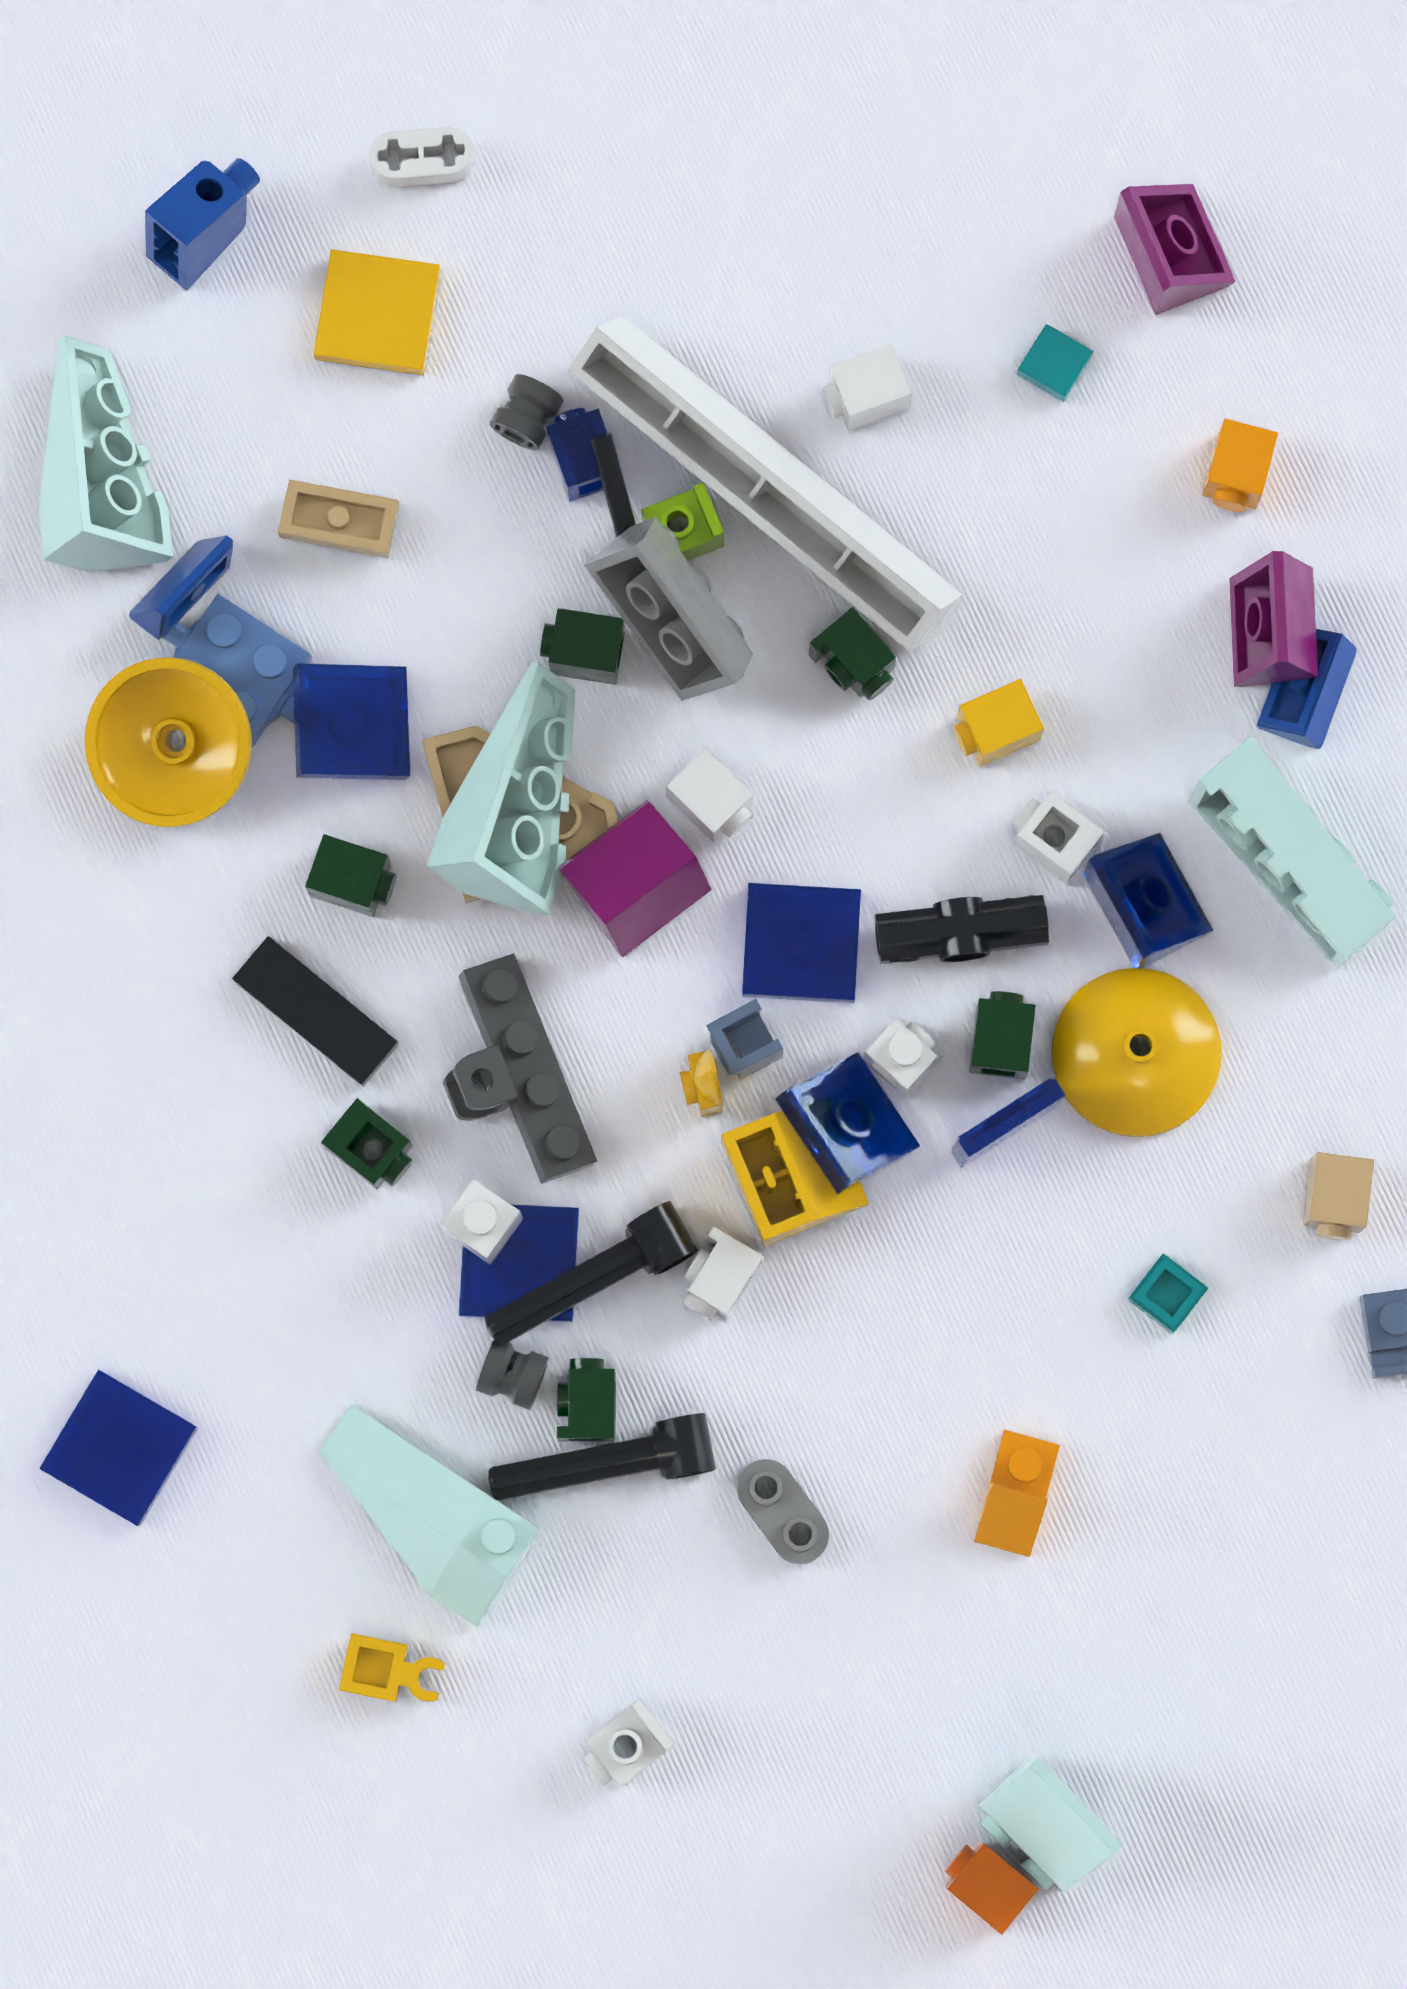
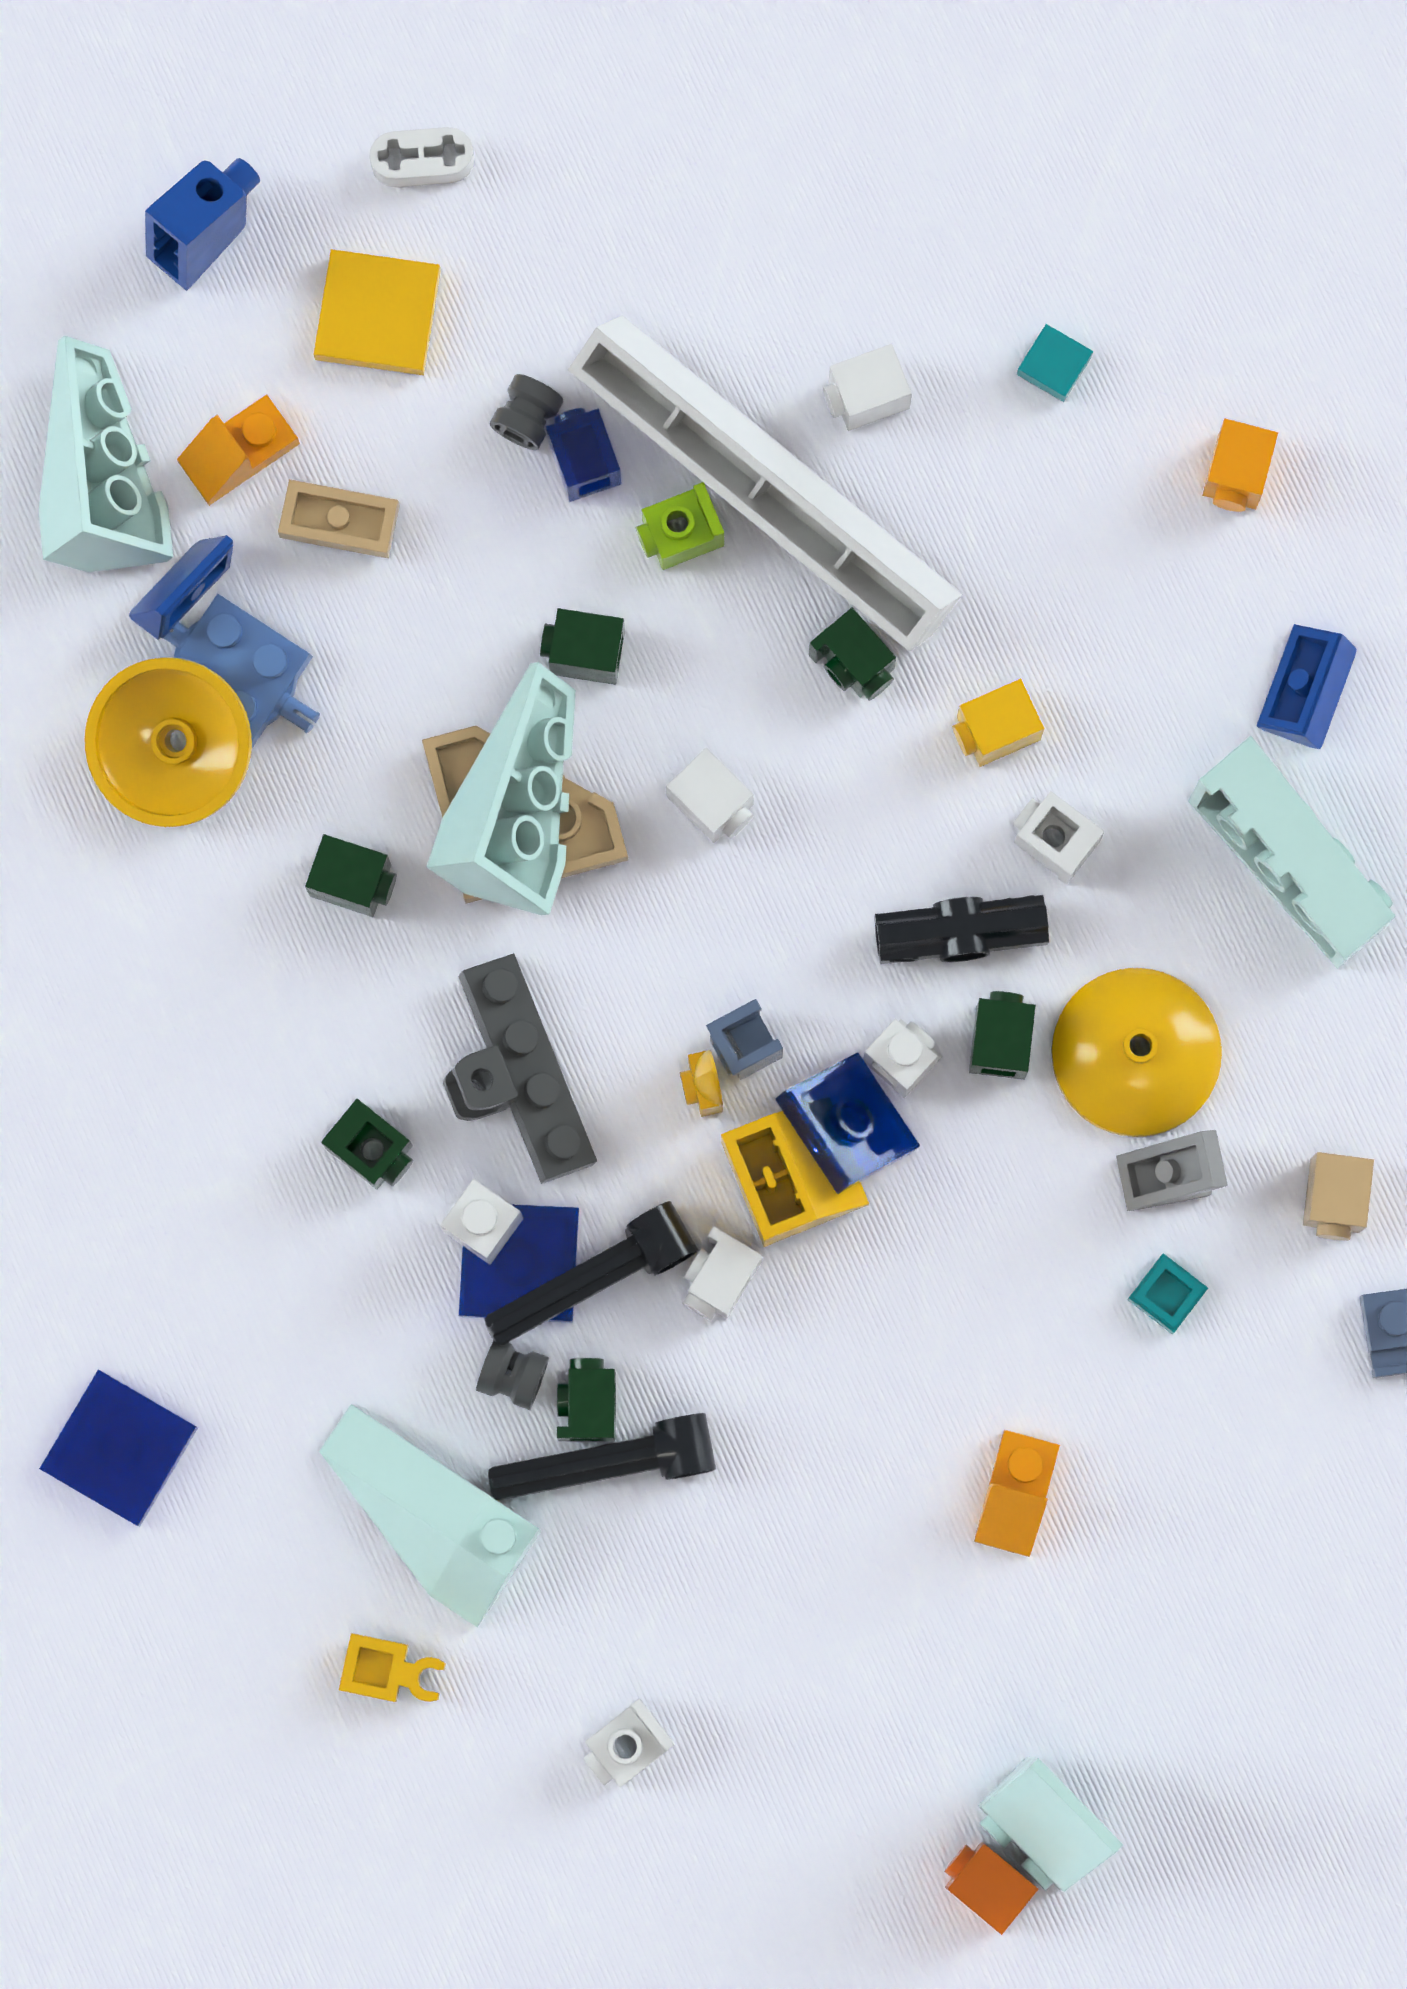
black tile [232,936,399,1087] -> none
clear blue tile [293,663,410,780] -> none
magenta slope [557,800,712,957] -> none
light grey slope [584,517,753,701] -> none
black bar [590,432,636,538] -> none
light grey plate [737,1459,829,1564] -> none
clear blue tile [742,883,861,1003] -> none
clear blue tile [951,1078,1066,1169] -> none
clear blue slope [1083,833,1214,970] -> none
magenta slope [1114,184,1236,315] -> none
magenta slope [1229,551,1318,687] -> none
none -> light orange slope [177,394,300,506]
none -> light grey slope [1116,1130,1228,1211]

